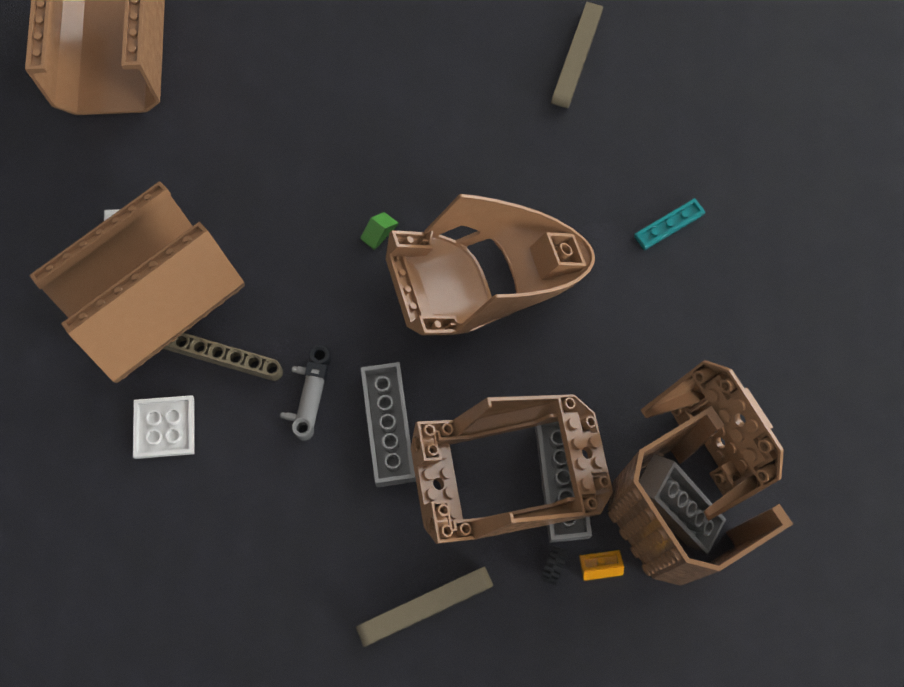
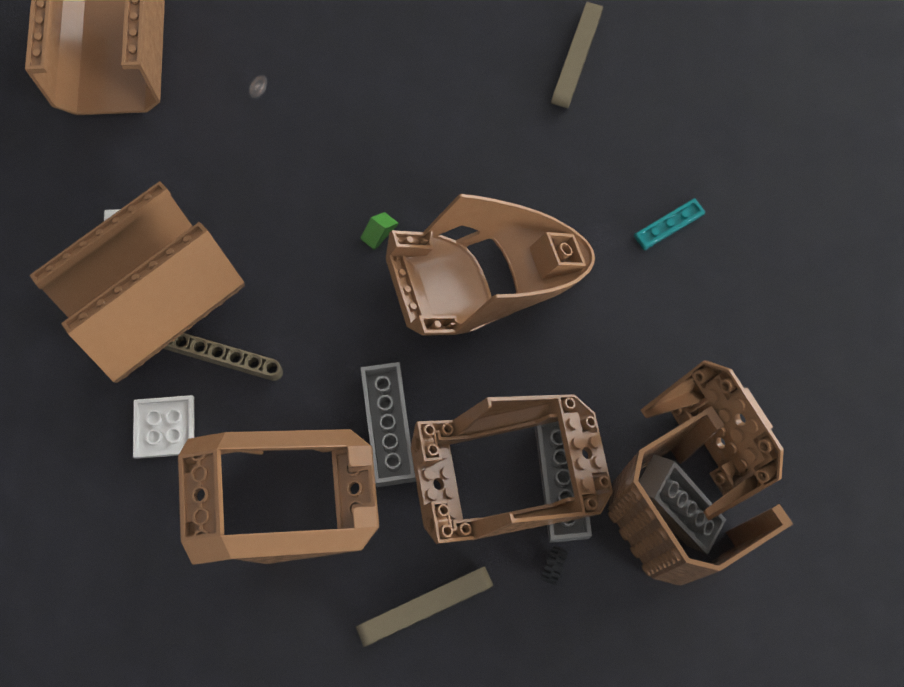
light grey piece [280,345,331,441] -> none
light orange slope [579,550,624,581] -> none
none -> medium nougat piece [178,429,379,565]
none -> clear piece [249,75,267,98]

